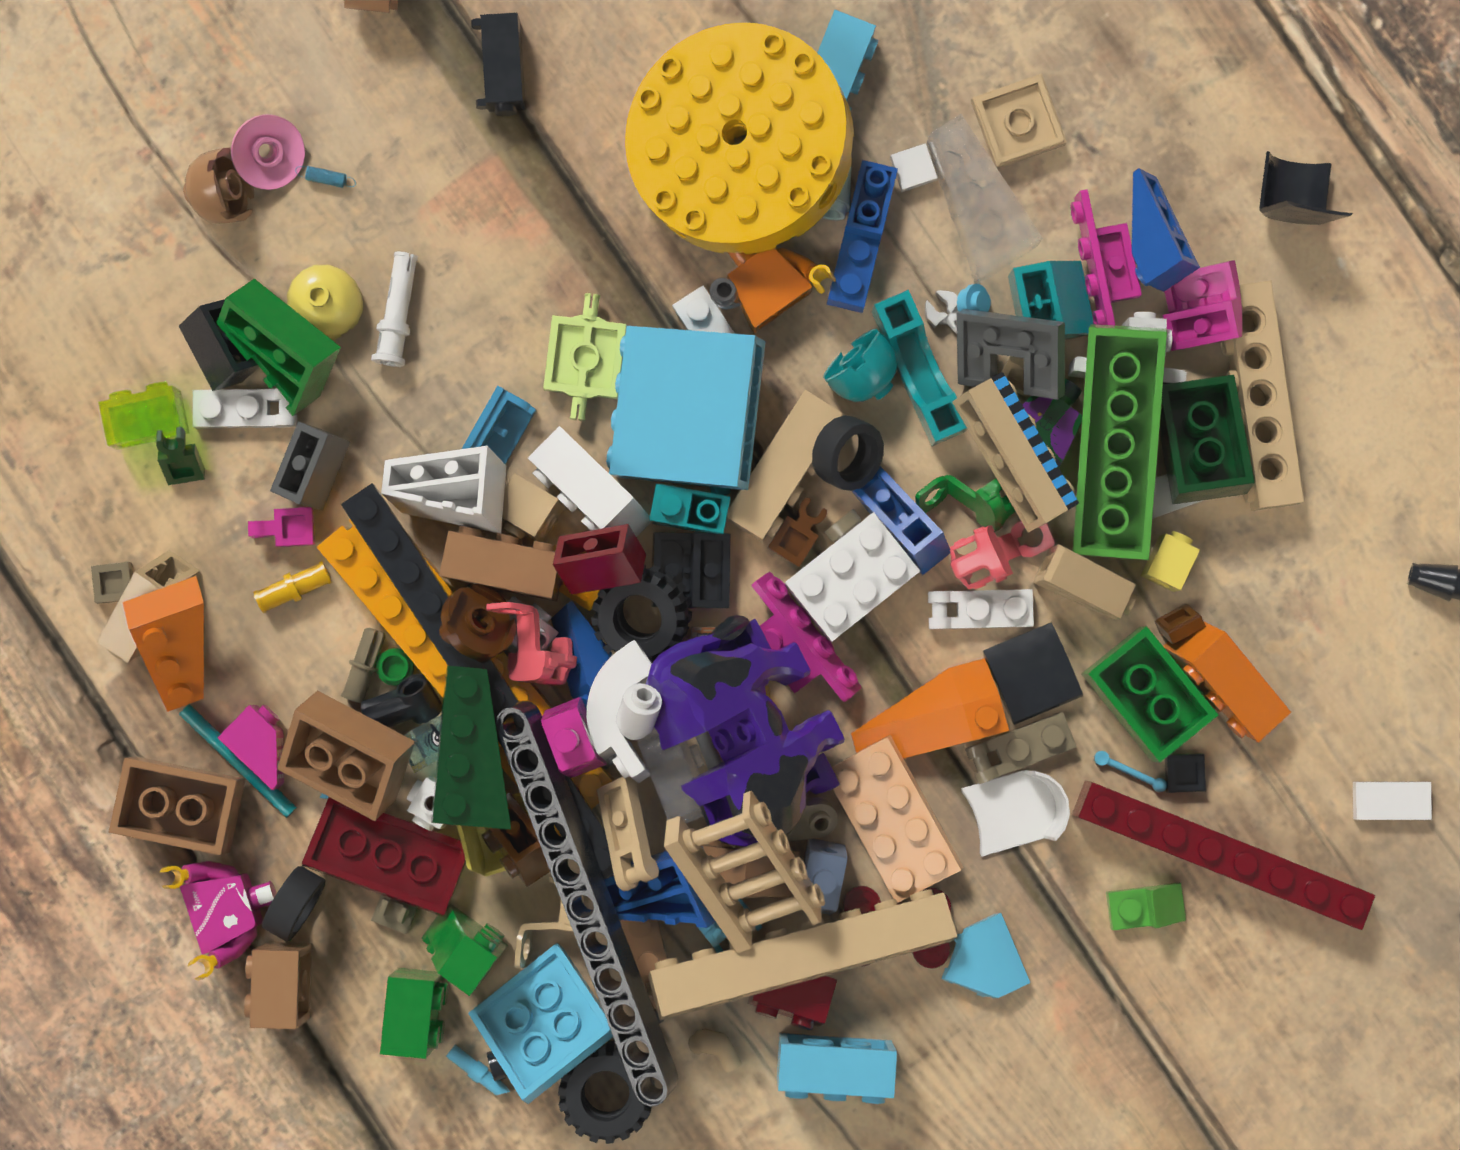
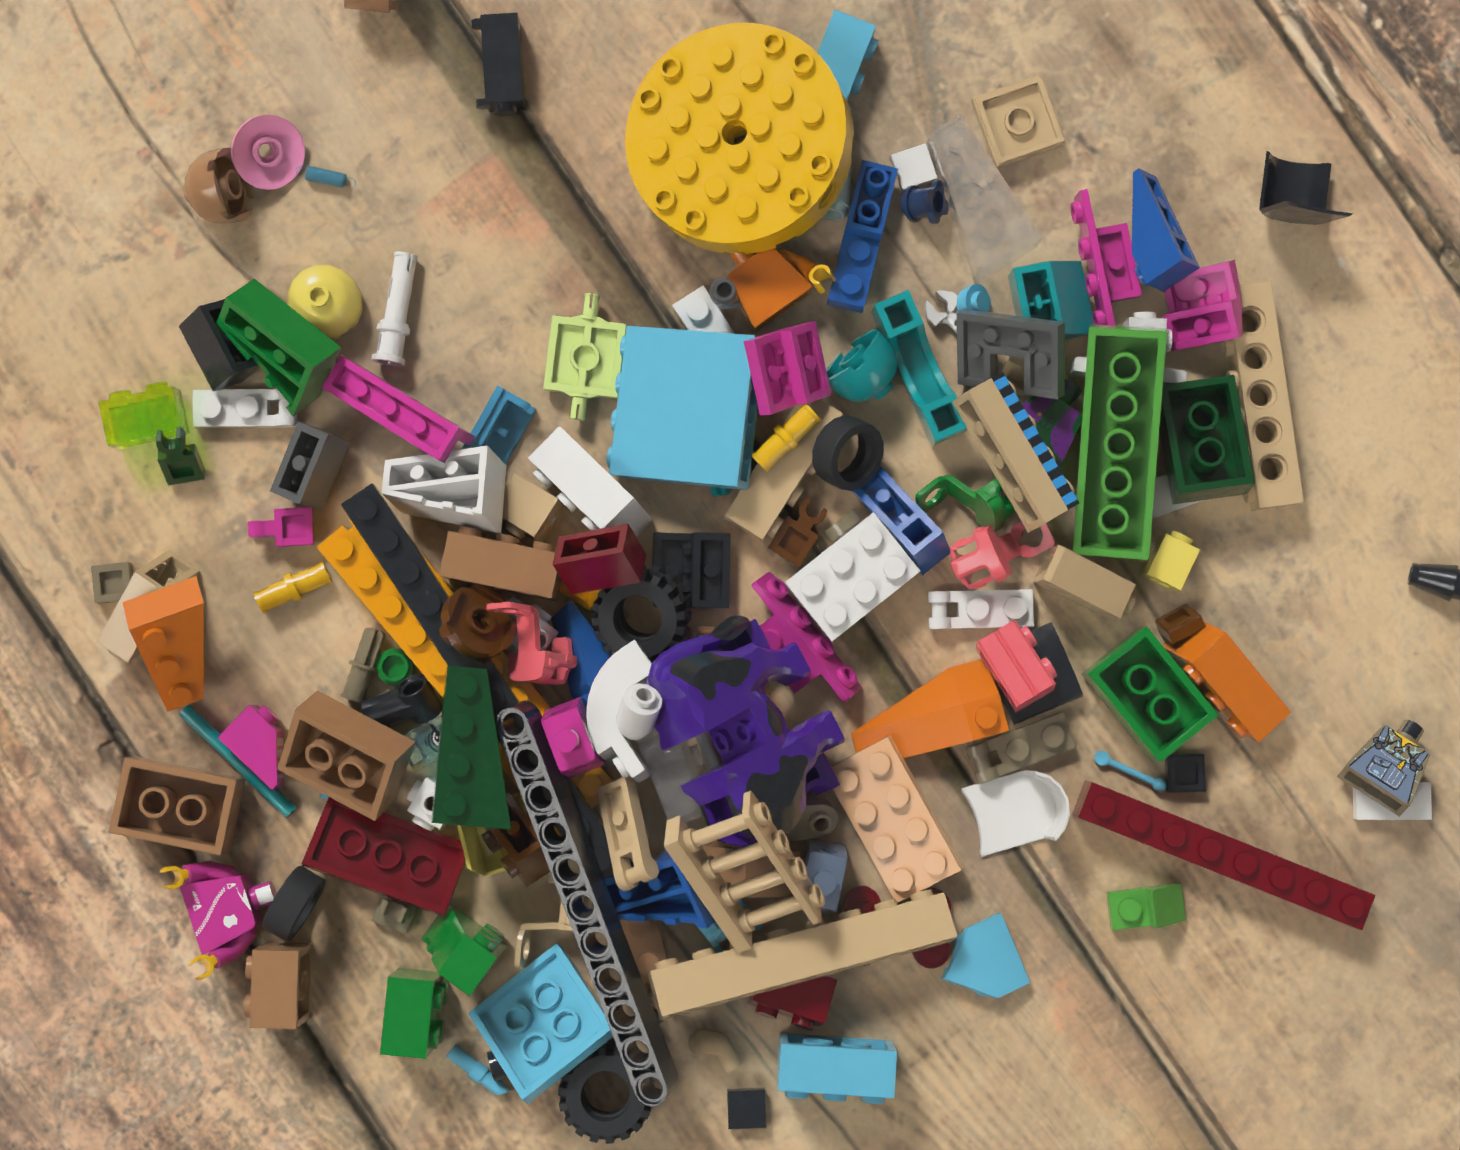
teal slope [649,483,731,534] -> none
none -> dark pink fence [322,355,475,463]
none -> black tile [727,1088,766,1129]
none -> dark pink slope [743,321,831,415]
none -> yellow pin [751,404,822,472]
none -> dark blue brick [900,180,949,224]
none -> coral brick [976,620,1057,712]
none -> torso [1337,720,1430,817]

